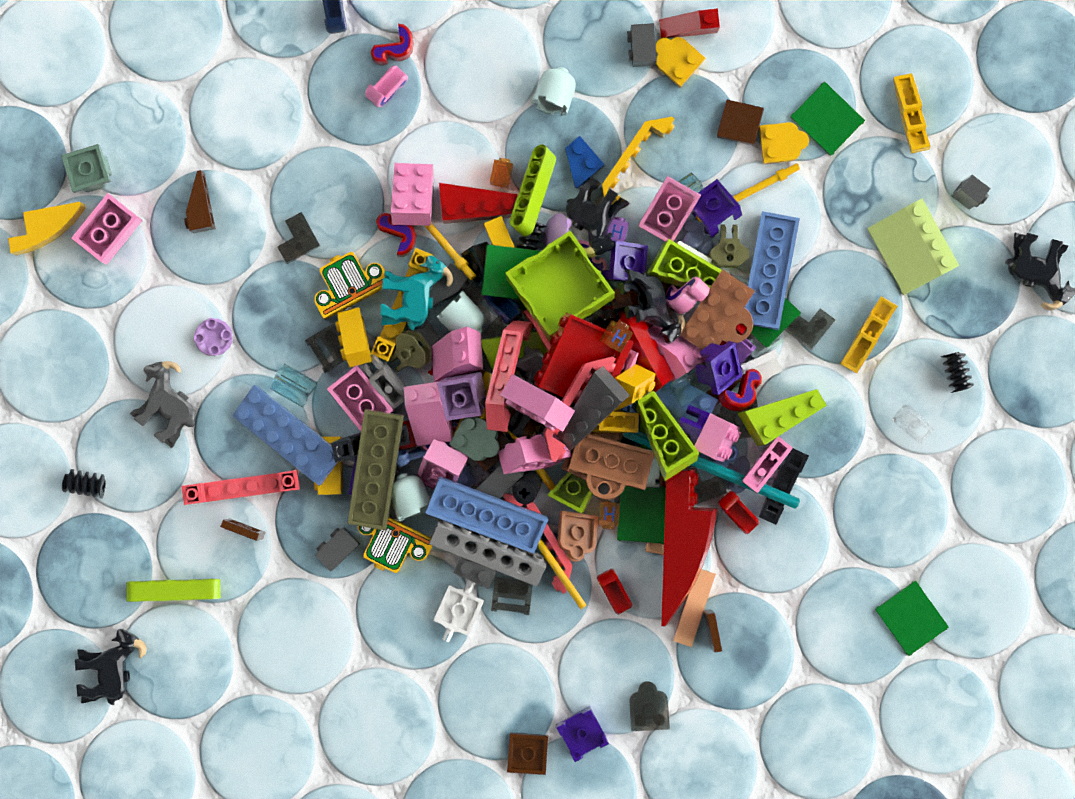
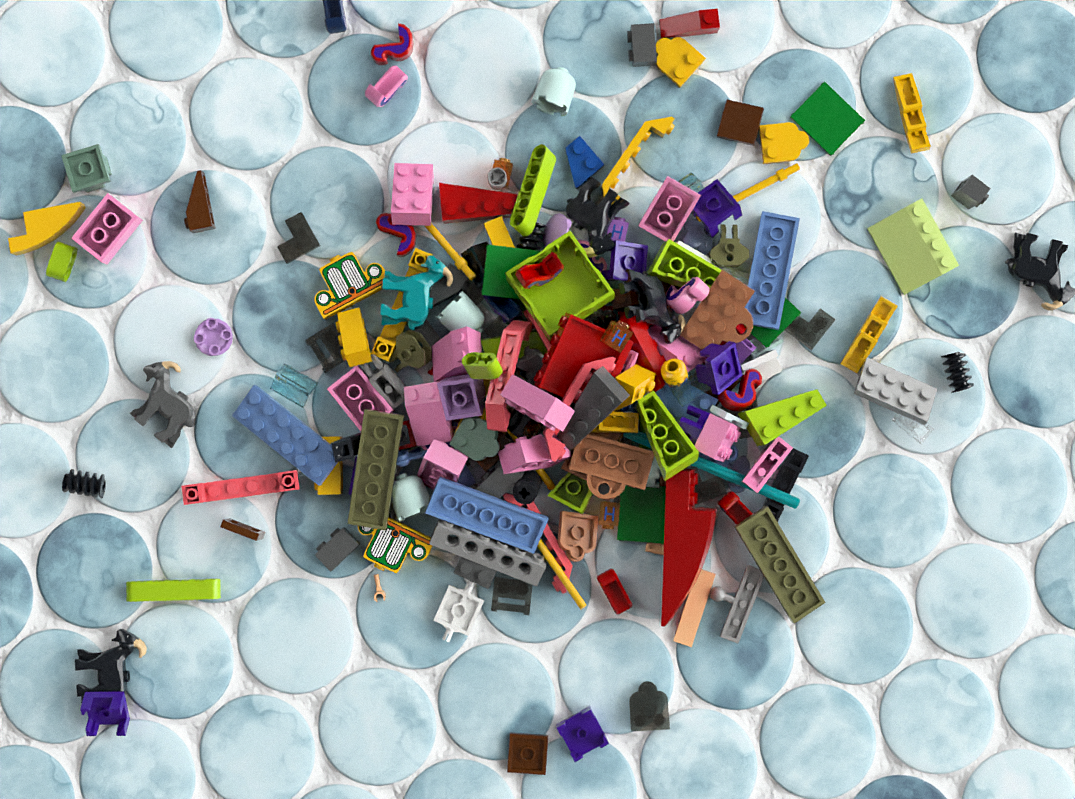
reddish brown tile [703,609,722,653] -> none
green piece [875,581,949,656] -> none
none -> lime beam [46,242,78,282]
none -> dark purple panel [80,691,130,736]
none -> light nougat hand [374,574,386,602]
none -> lime beam [462,352,503,380]
none -> light grey wheel [487,167,507,190]
none -> red animal [515,252,564,289]
none -> yellow head [661,358,688,388]
none -> light aqua tile [710,405,749,429]
none -> light grey plate [710,564,764,644]
none -> olive plate [734,506,826,624]
none -> bracket [854,358,937,425]

